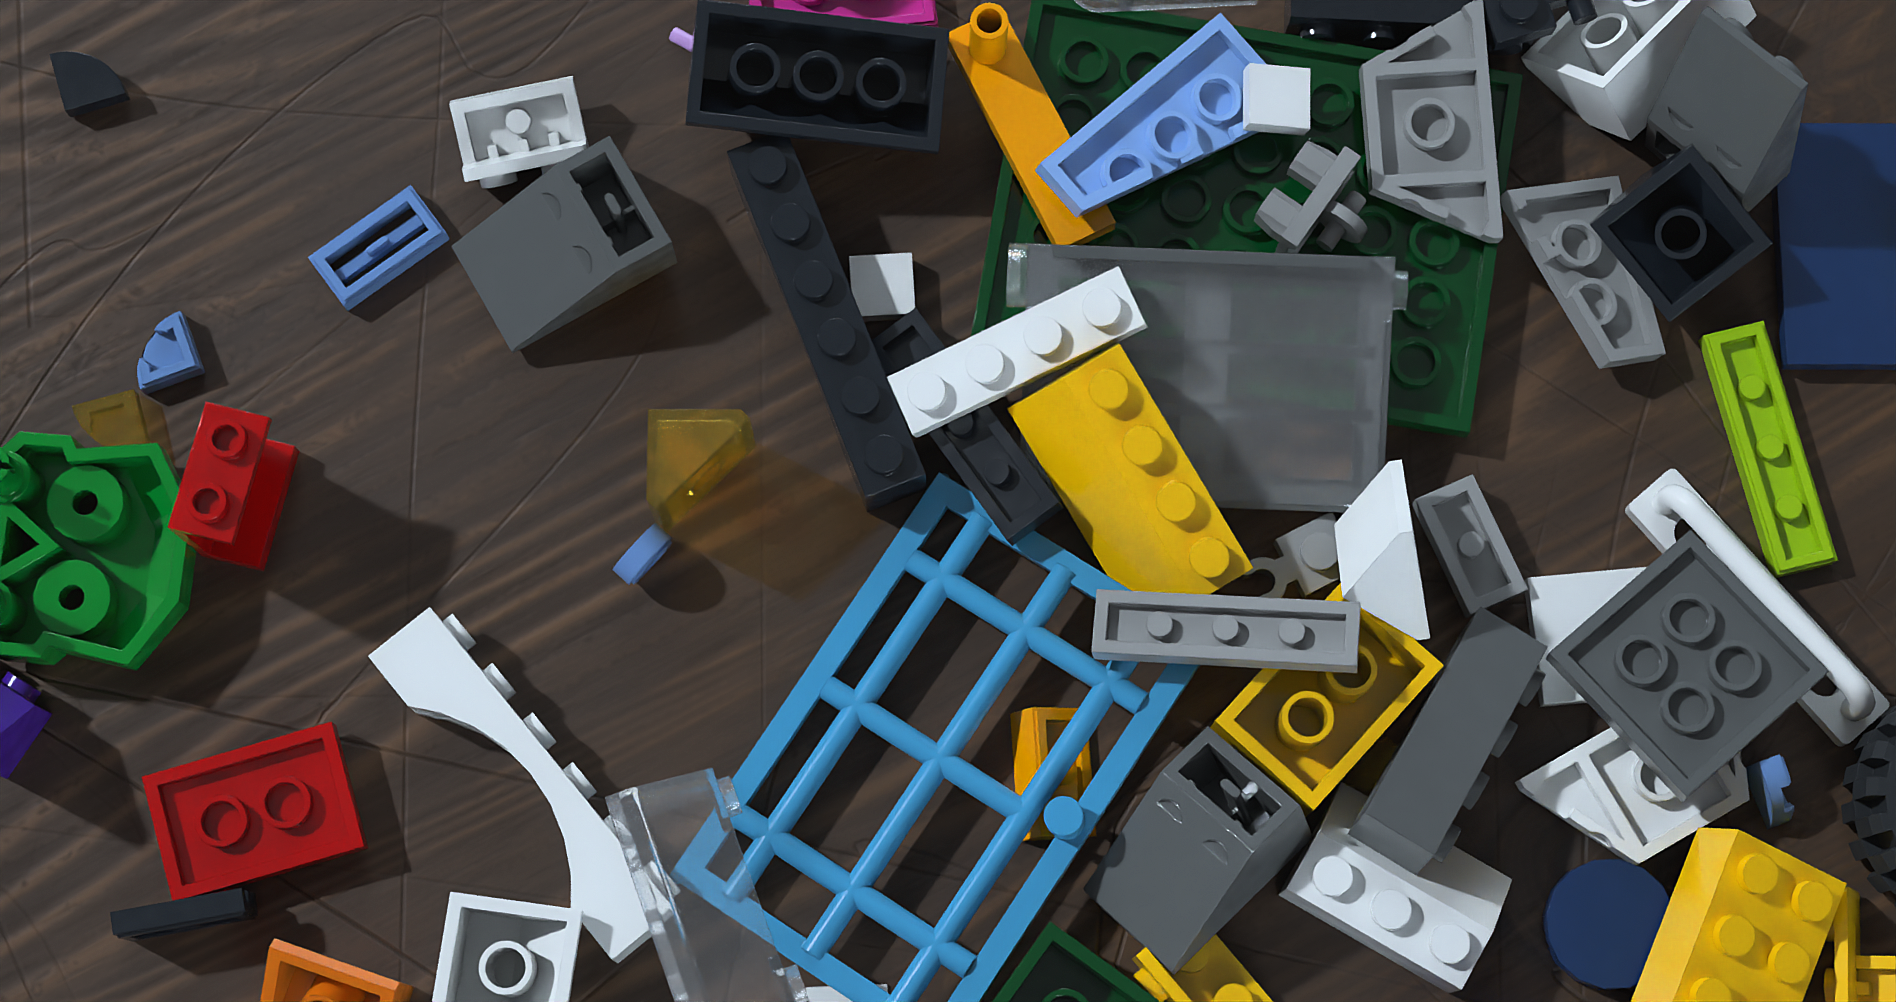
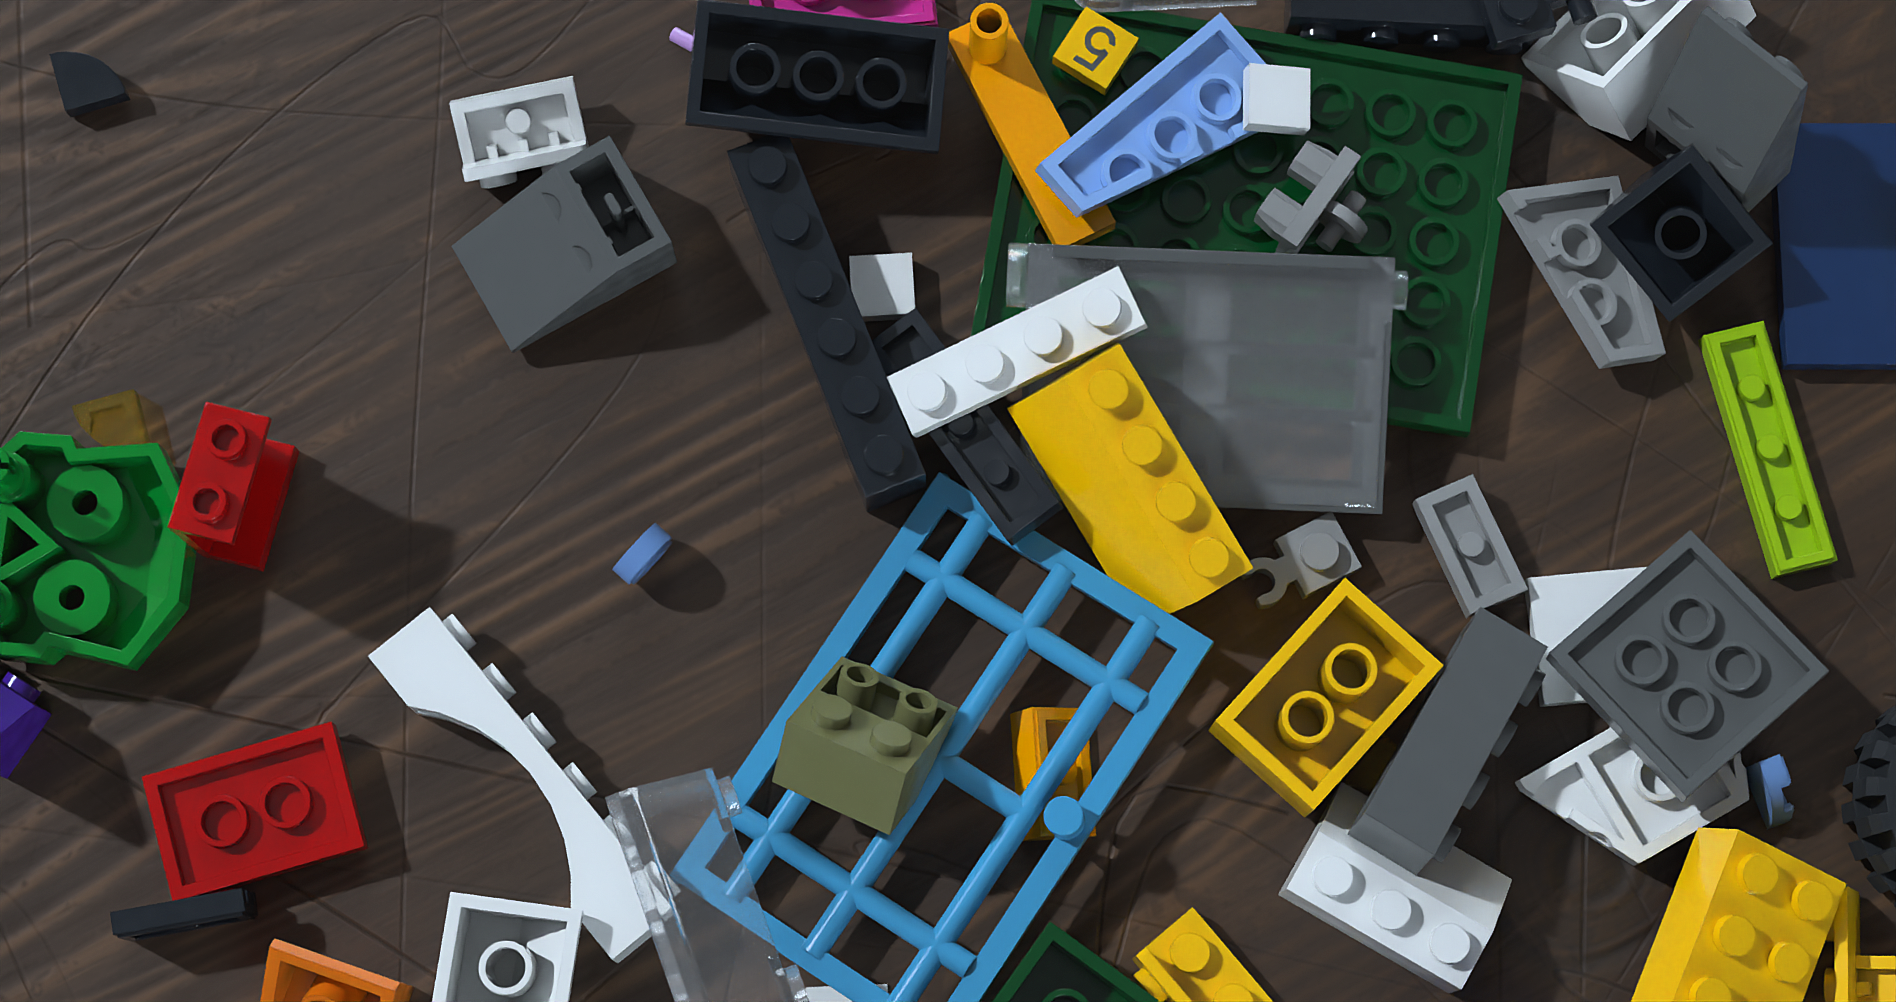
medium blue tile [137,311,205,395] -> none
medium blue tile [308,185,450,311] -> none
clear yellow slope [646,409,757,532] -> none
dark grey slope [1083,726,1313,975] -> none
light grey plate [1091,589,1361,673] -> none
white slope [1334,459,1430,640] -> none
light grey wing [1359,0,1503,243] -> none
dark blue tile [1542,859,1670,990] -> none
white piece [1625,469,1889,746] -> none
none -> olive slope [772,656,958,835]
none -> yellow tile [1052,6,1139,96]

